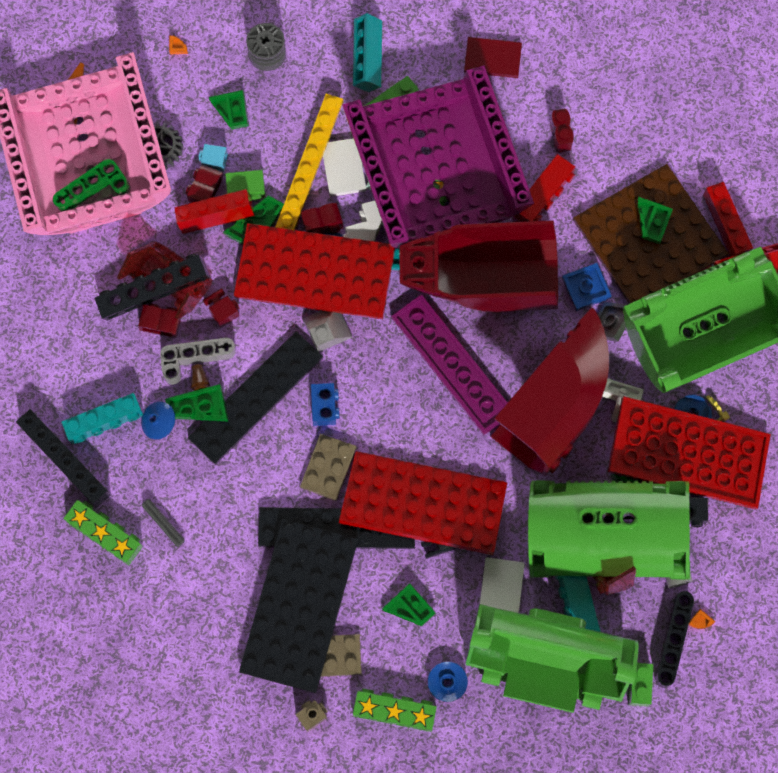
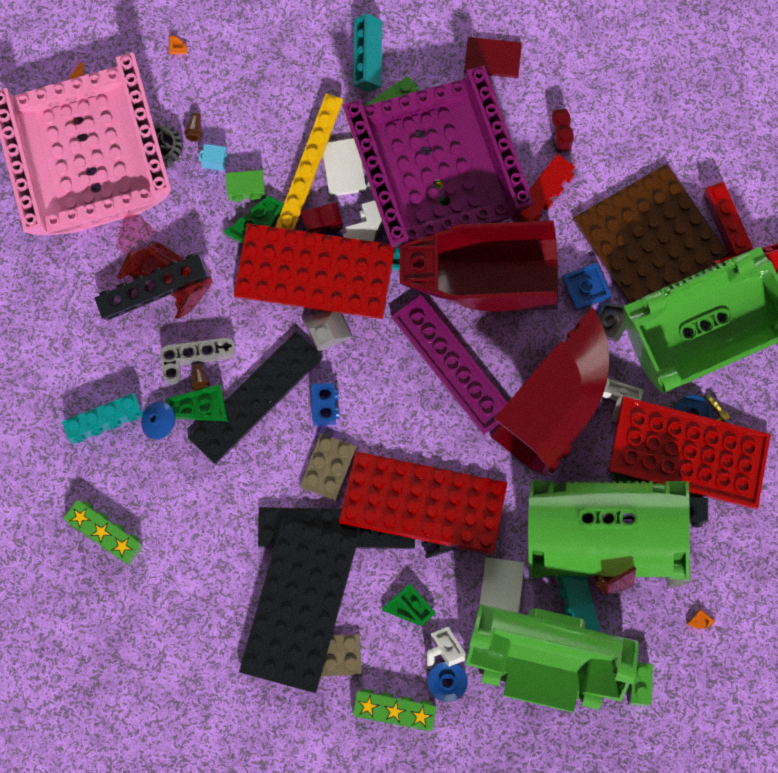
black brick [16,409,111,508] -> none
green beam [53,159,130,212] -> none
dark red brick [138,303,182,338] -> none
dark grey axle [142,499,185,547] -> none
red brick [174,189,255,234] -> none
dark red brick [185,164,223,203] -> none
dark red brick [202,288,240,328] -> none
green wing [209,90,249,130] -> none
dark grey wheel [246,23,286,71] -> none
dark tan brick [295,700,328,732] -> none
green wing [637,197,673,244] -> none
black beam [655,591,694,688] -> none
none -> reddish brown cone [184,113,202,142]
none -> white plate [427,627,467,669]

